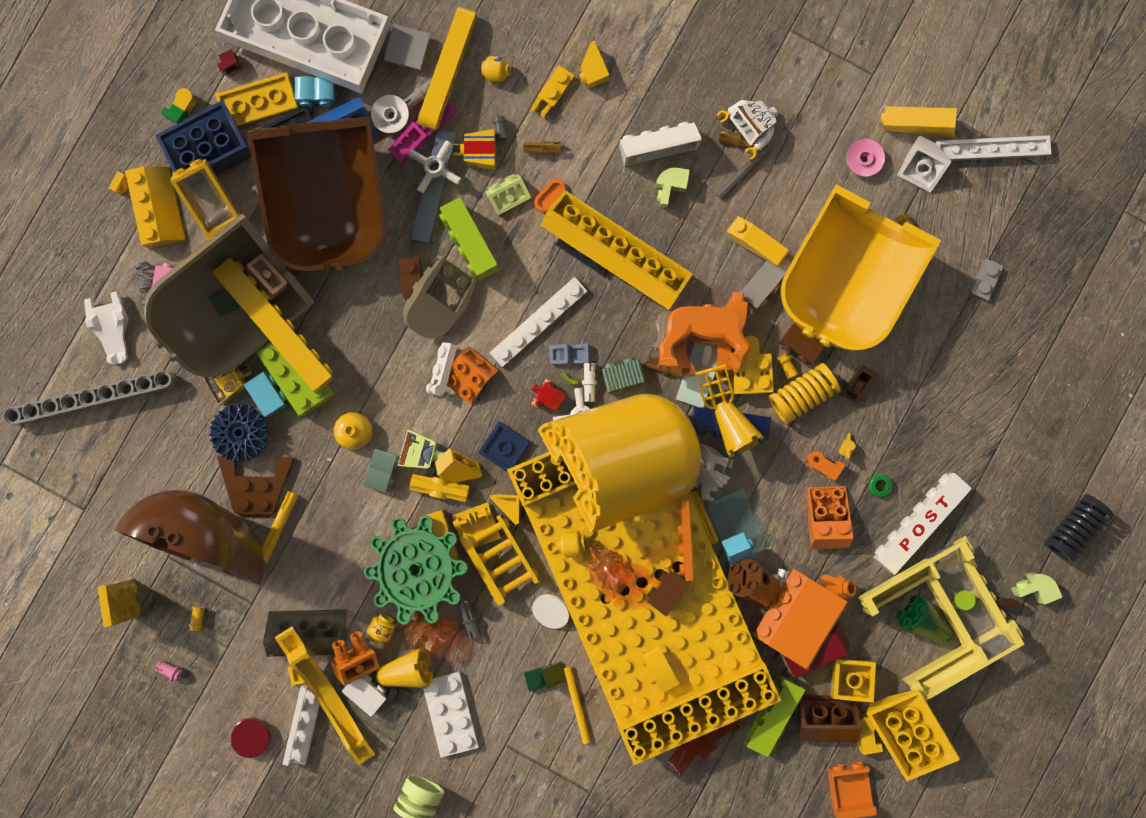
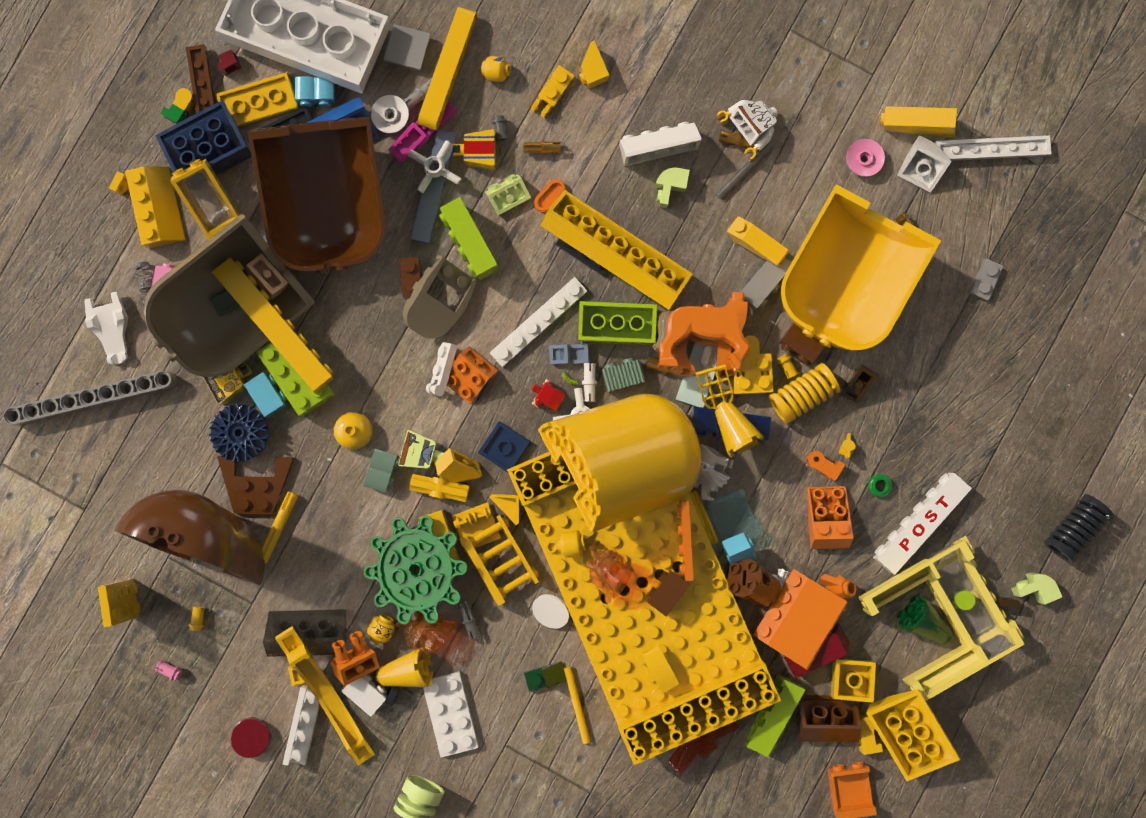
none -> reddish brown plate [186,44,215,114]
none -> lime brick [578,301,657,345]

